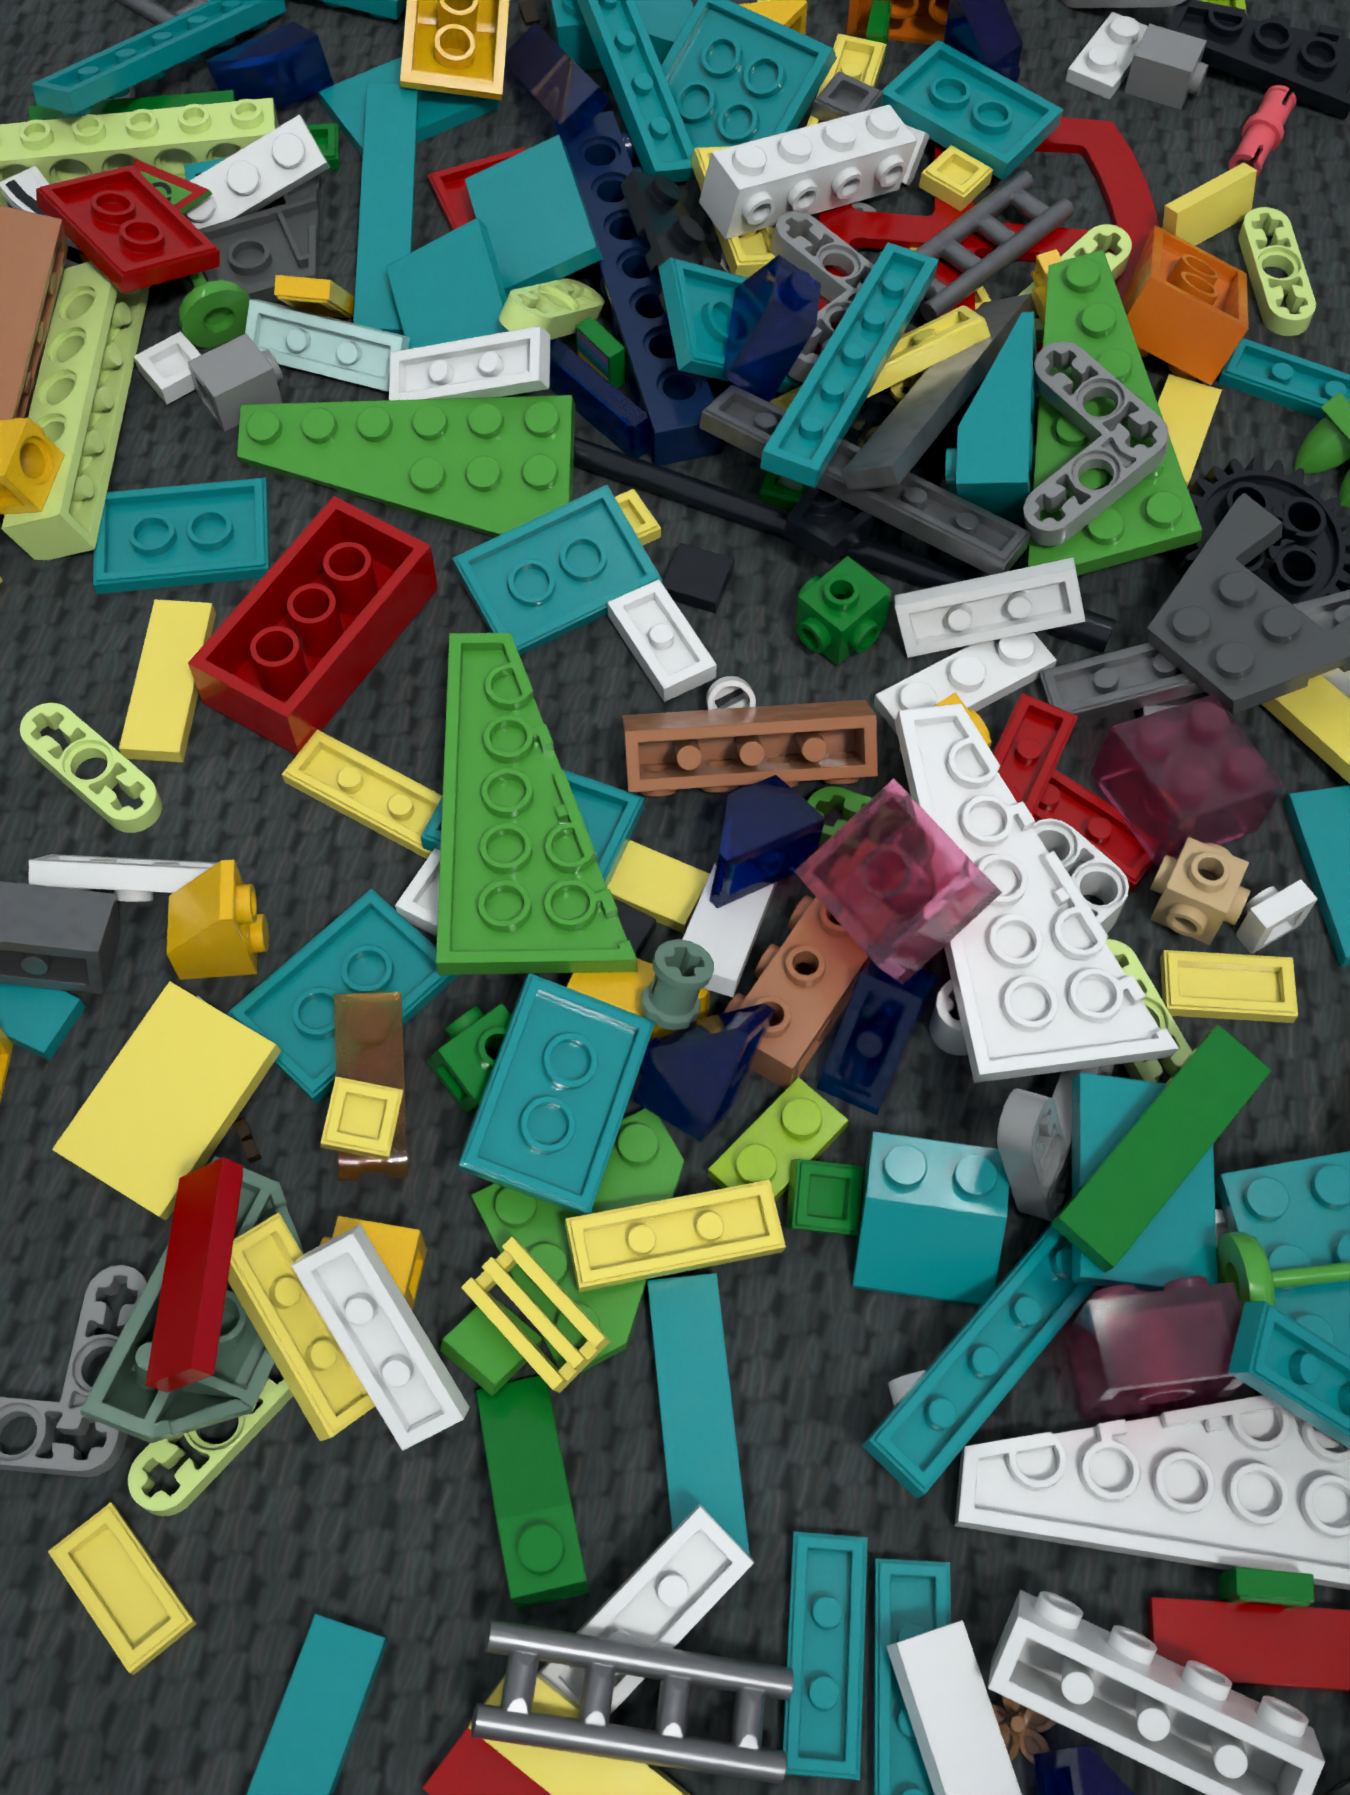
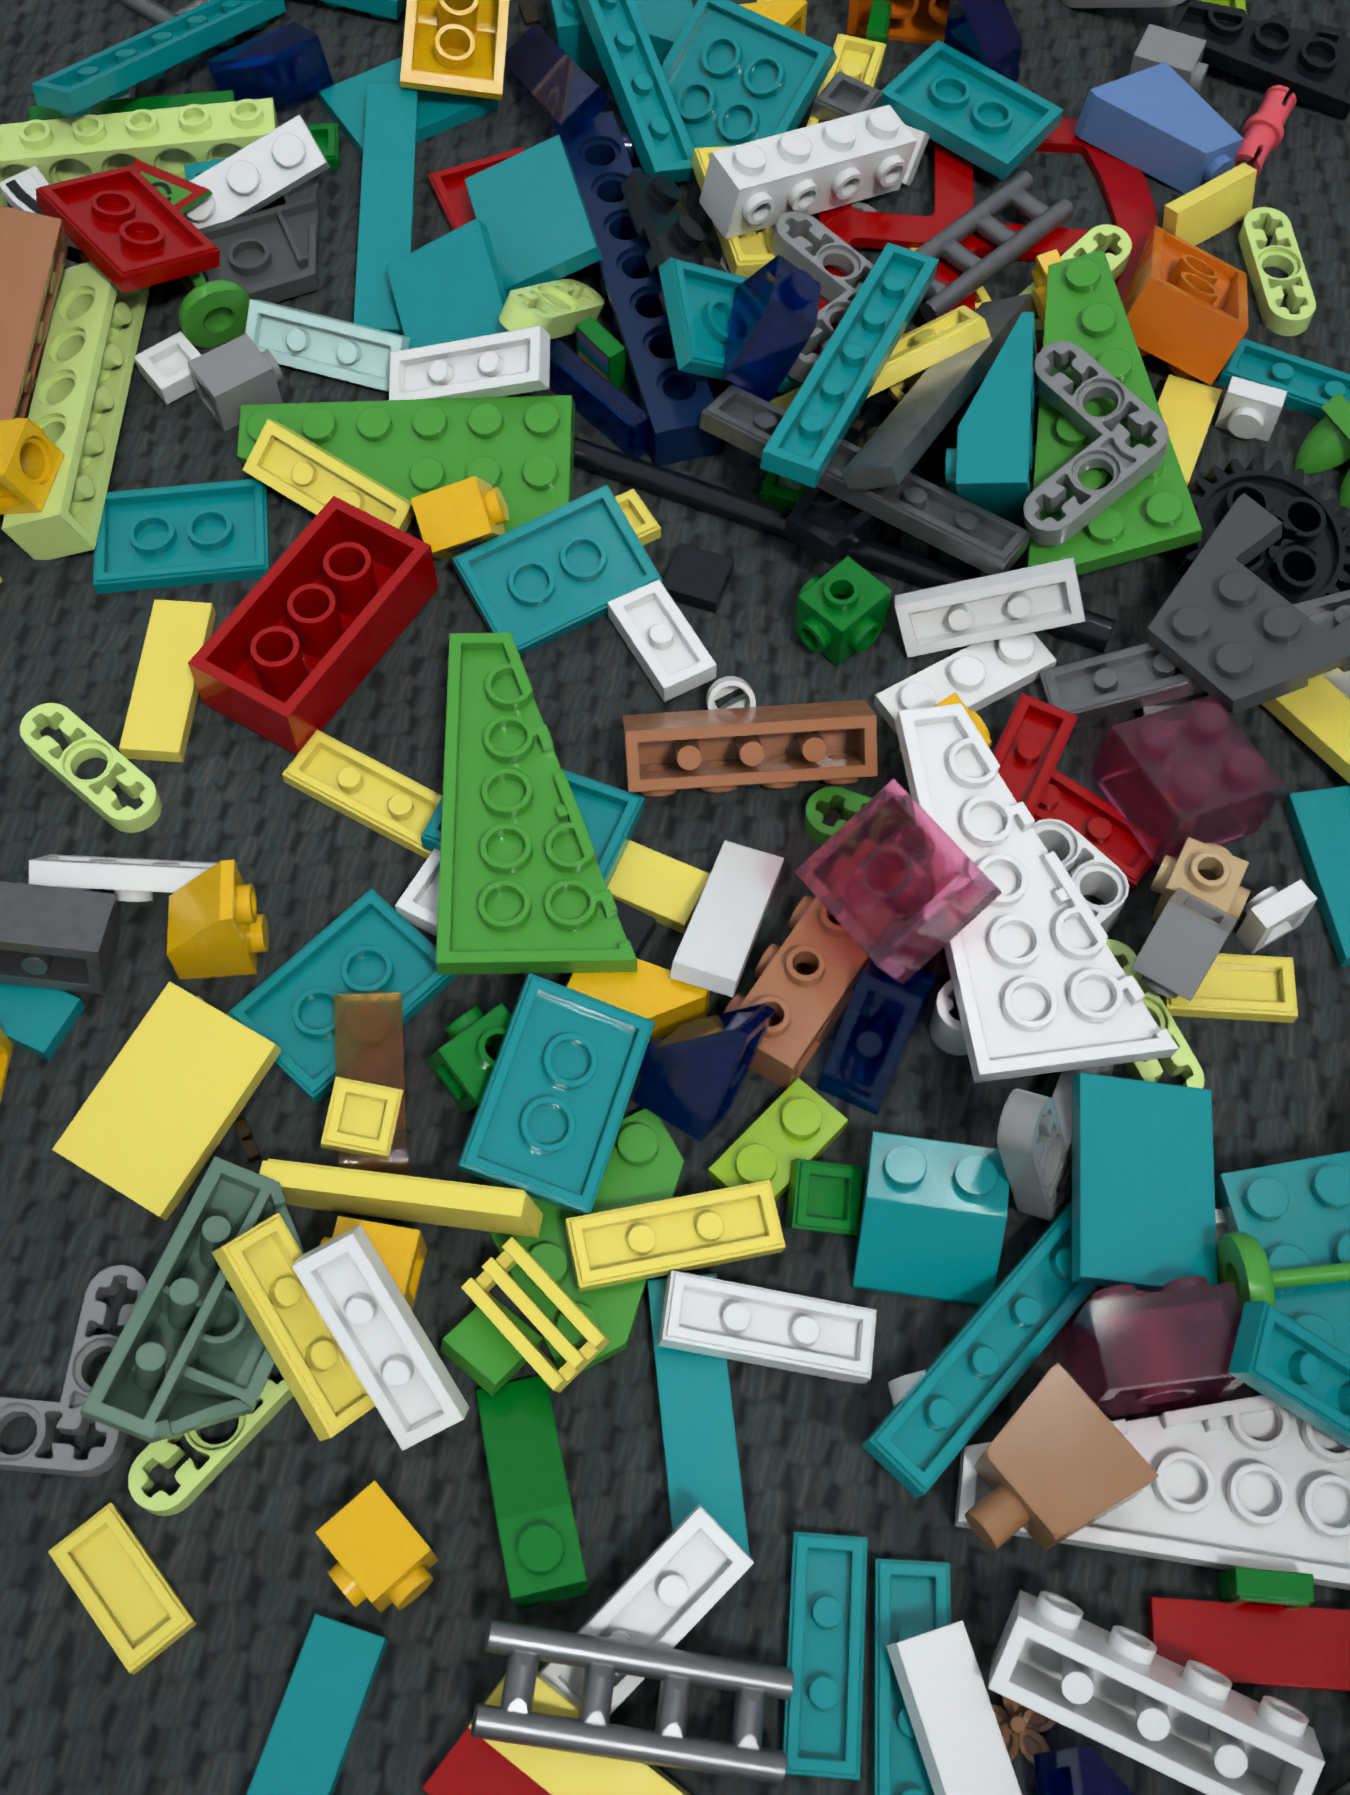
red tile [145,1157,244,1393] -> none
yellow tile [274,275,355,319] -> none
sand green bush [640,939,714,1030] -> none
clear blue slope [709,775,825,908] -> none
light yellow tile [919,145,993,211] -> none
green tile [1050,1024,1272,1273] -> none
white plate [1066,12,1148,100] -> none
none -> light yellow plate [242,419,415,532]
none -> light yellow tile [259,1159,543,1238]
none -> yellow brick [315,1480,439,1613]
none -> yellow brick [410,476,509,560]
none -> white tile [658,1270,877,1384]
none -> medium nougat torso [965,1362,1159,1551]
none -> medium blue slope [1073,62,1244,194]
none -> light grey brick [1131,887,1238,1001]
none -> white plate [1215,376,1287,442]

